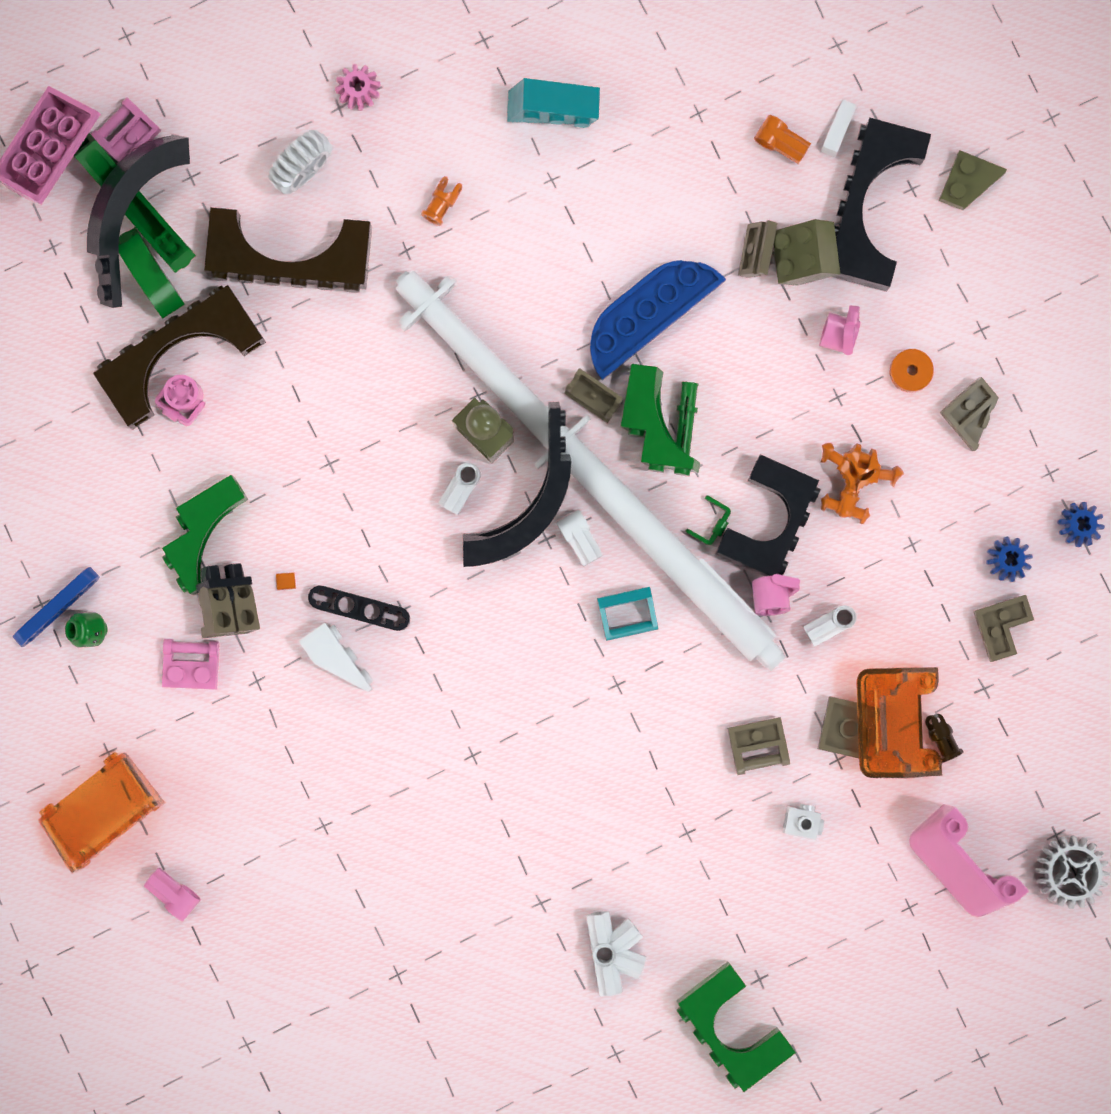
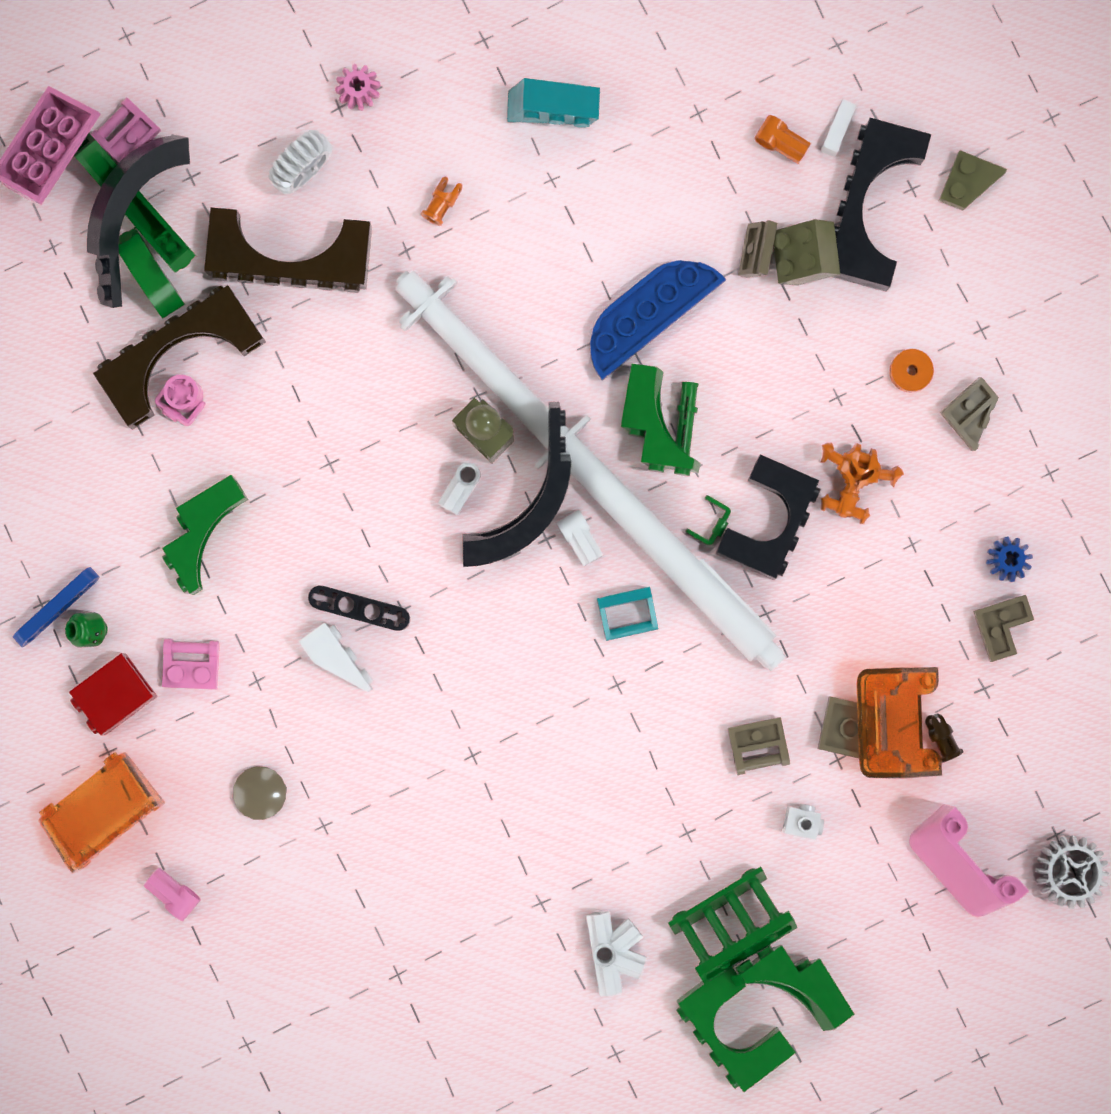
dark tan hips [196,563,260,639] -> none
orange window [276,572,296,590] -> none
dark tan hinge [564,368,624,424] -> none
bright pink piece [752,574,800,616] -> none
white piece [803,605,857,647] -> none
bright pink piece [819,305,861,355] -> none
blue gear [1057,502,1105,547] -> none
none -> red brick [69,653,158,736]
none -> dark tan dish [233,766,287,820]
none -> green fence [668,866,798,985]
none -> green arch [730,945,855,1031]

